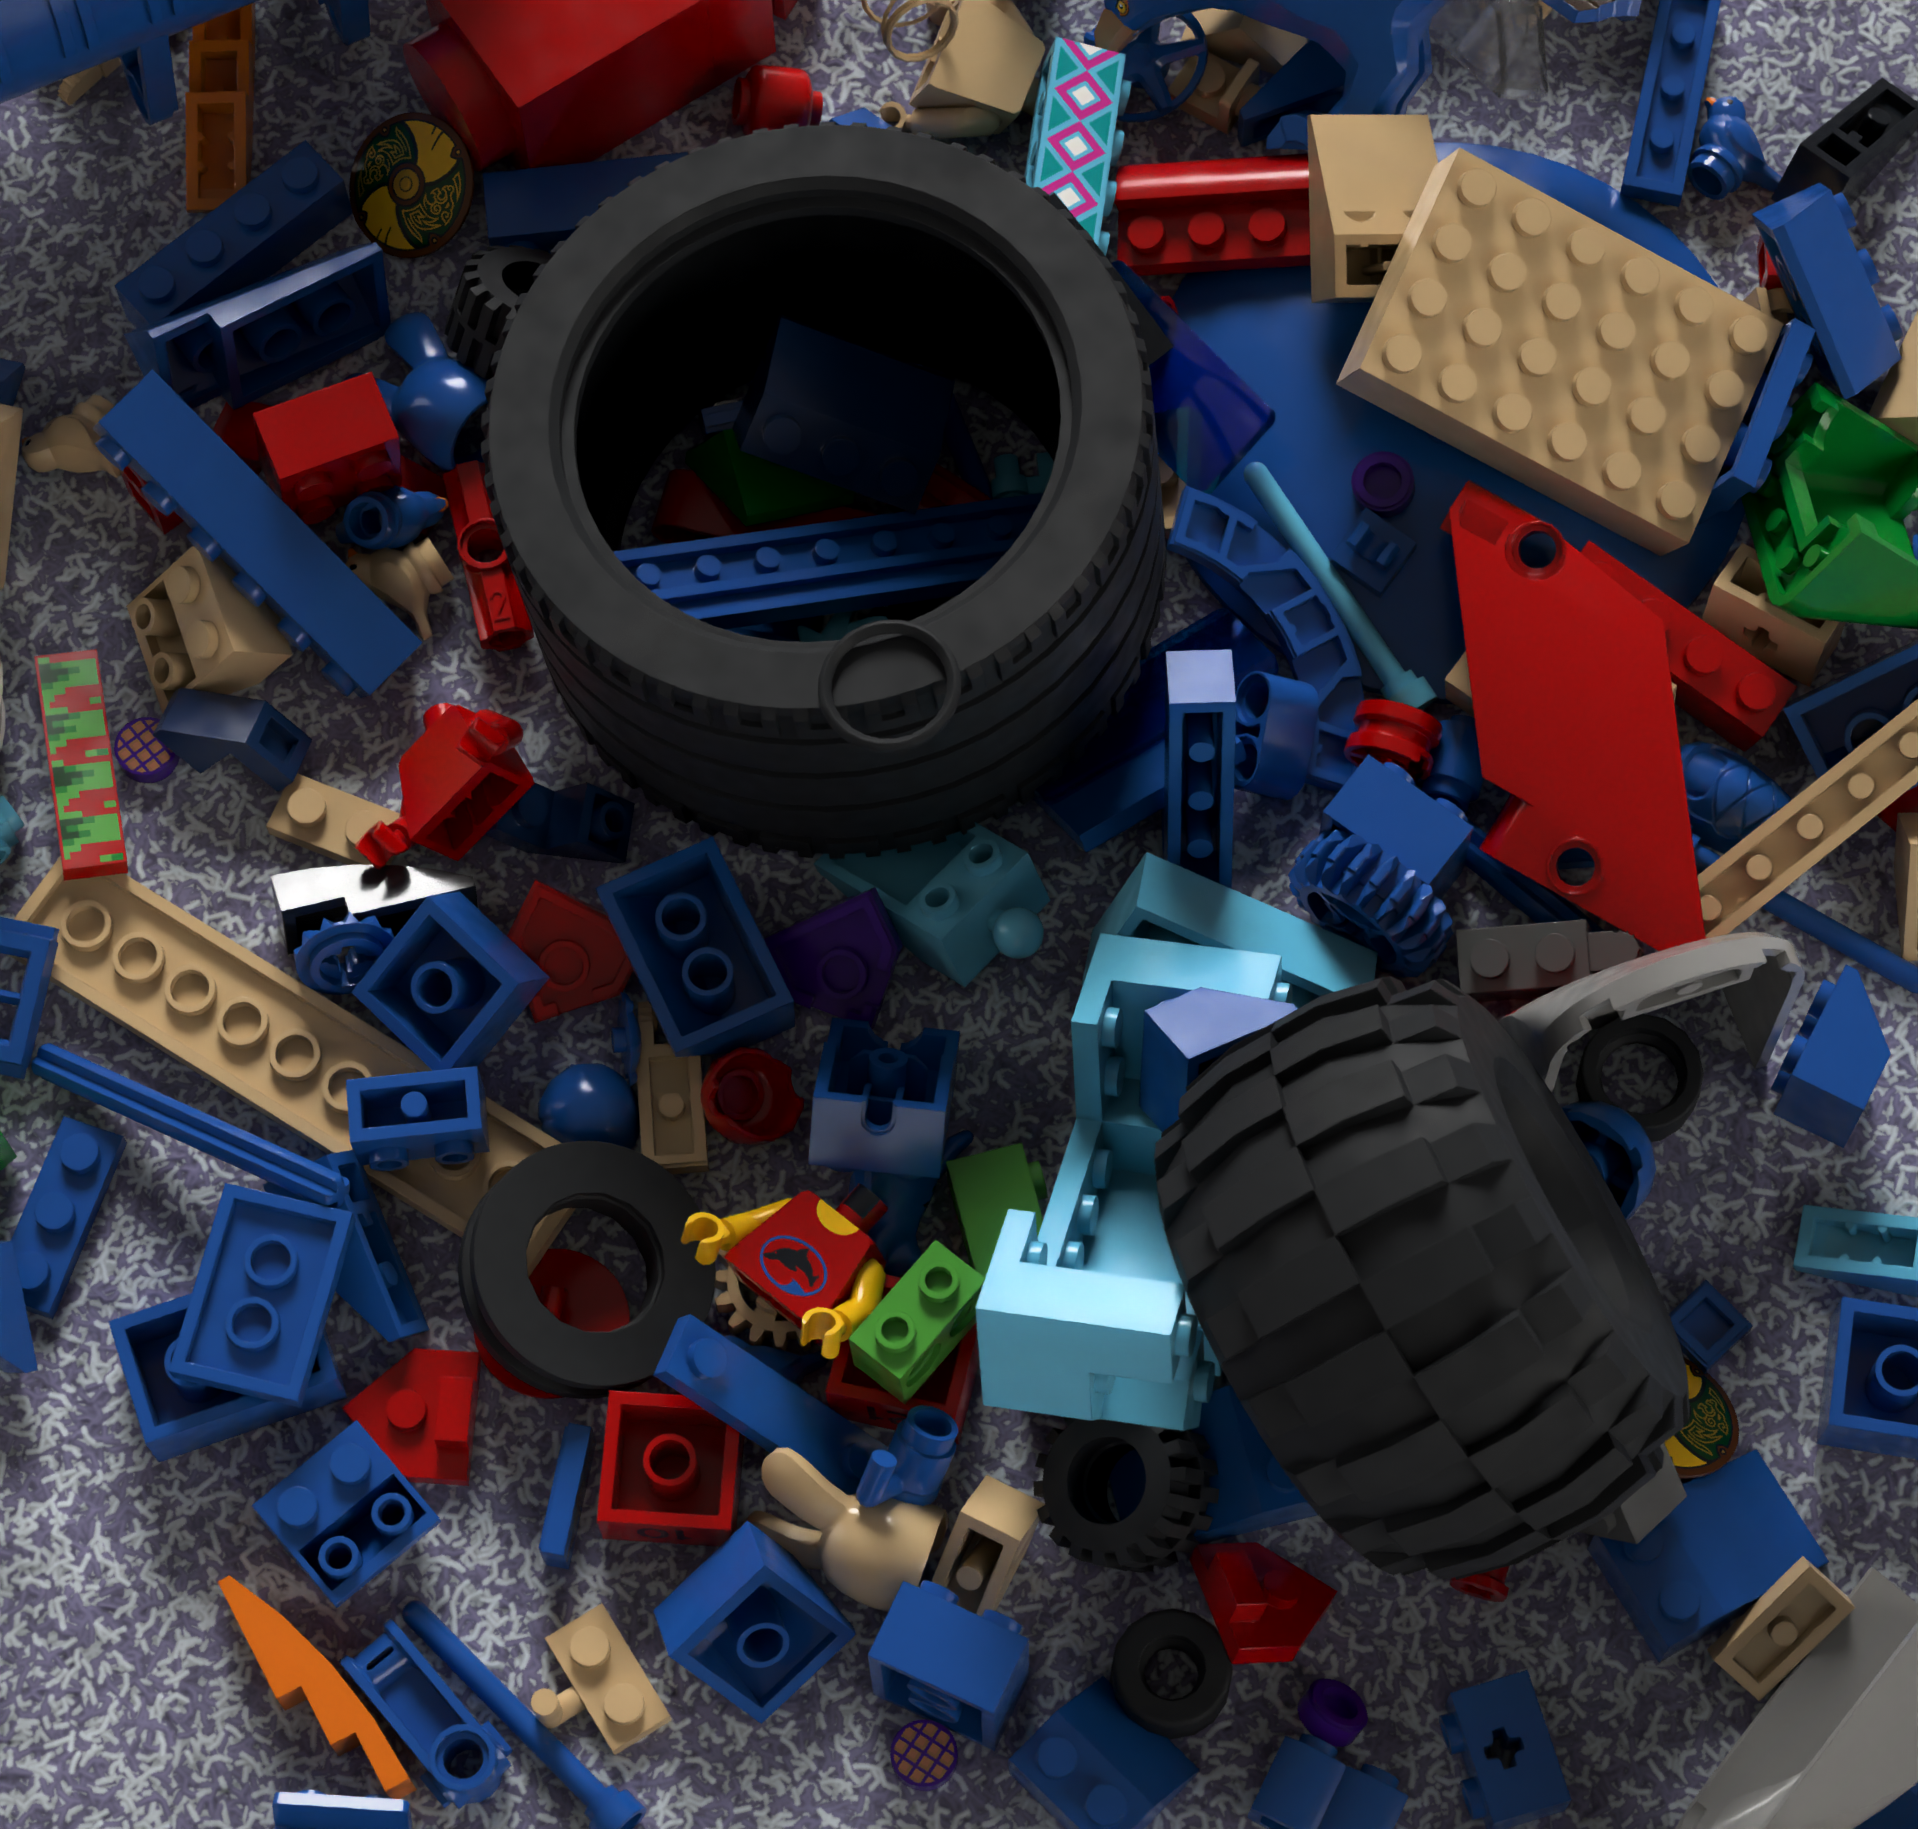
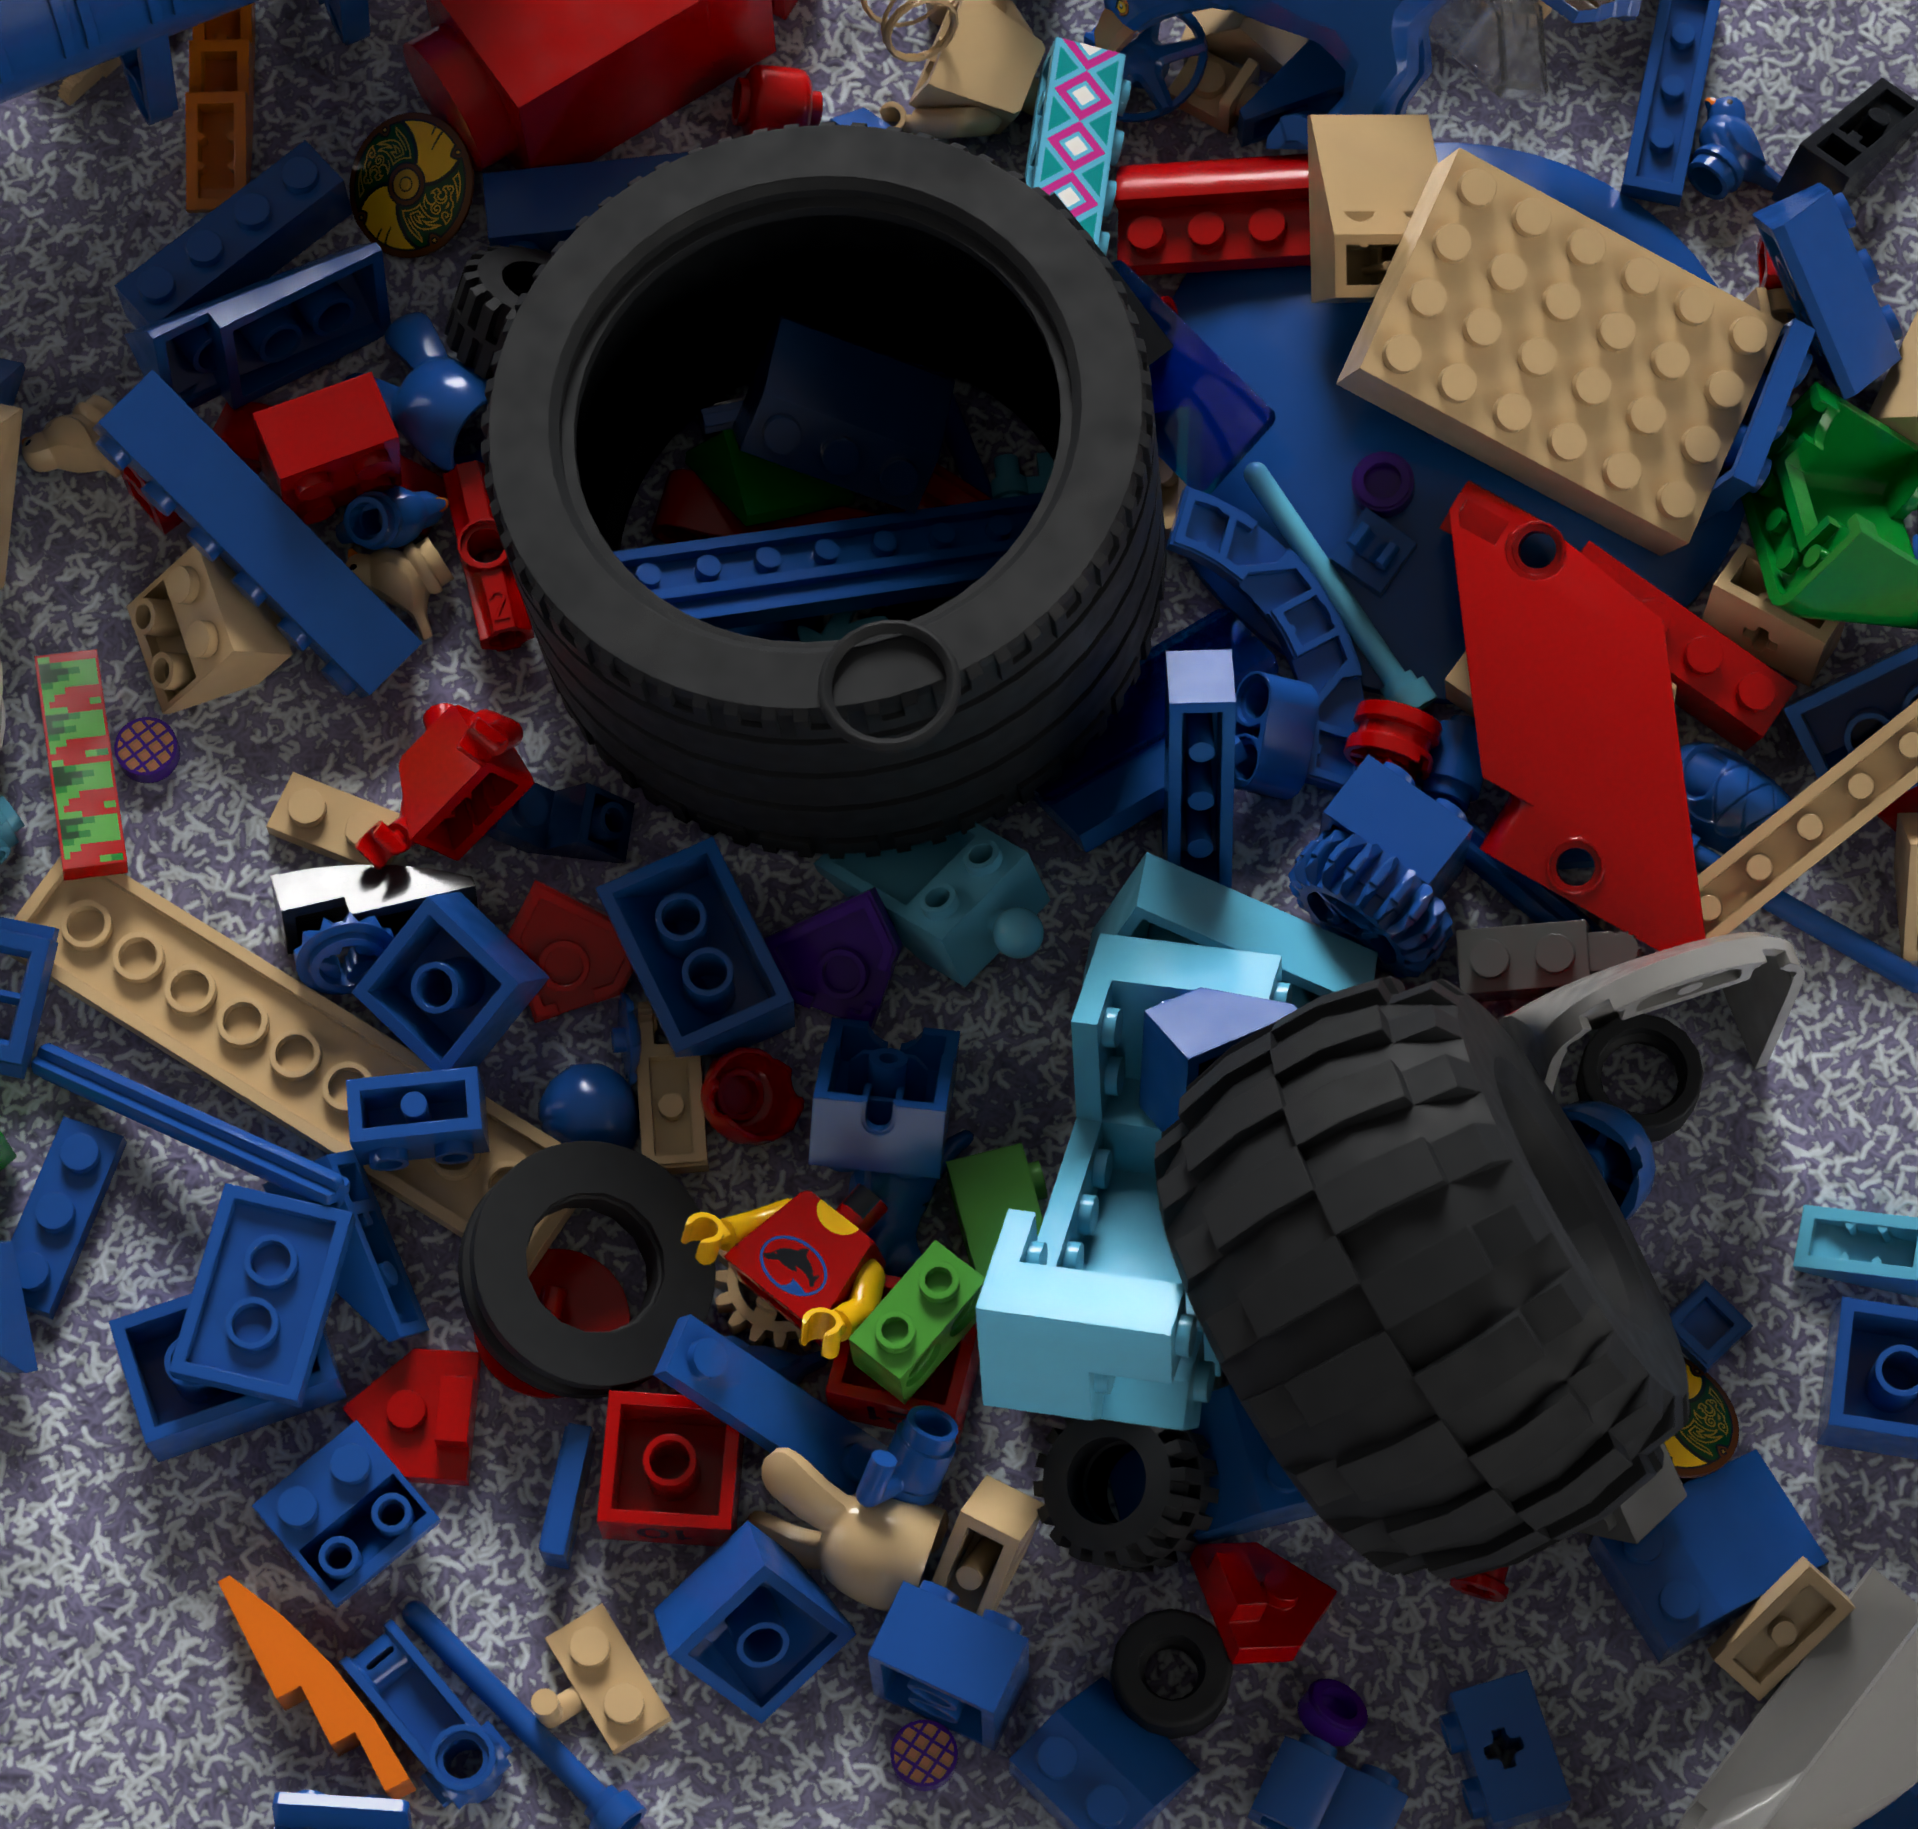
dark blue slope [153,688,313,792] -> none
blue slope [1770,965,1891,1148] -> none

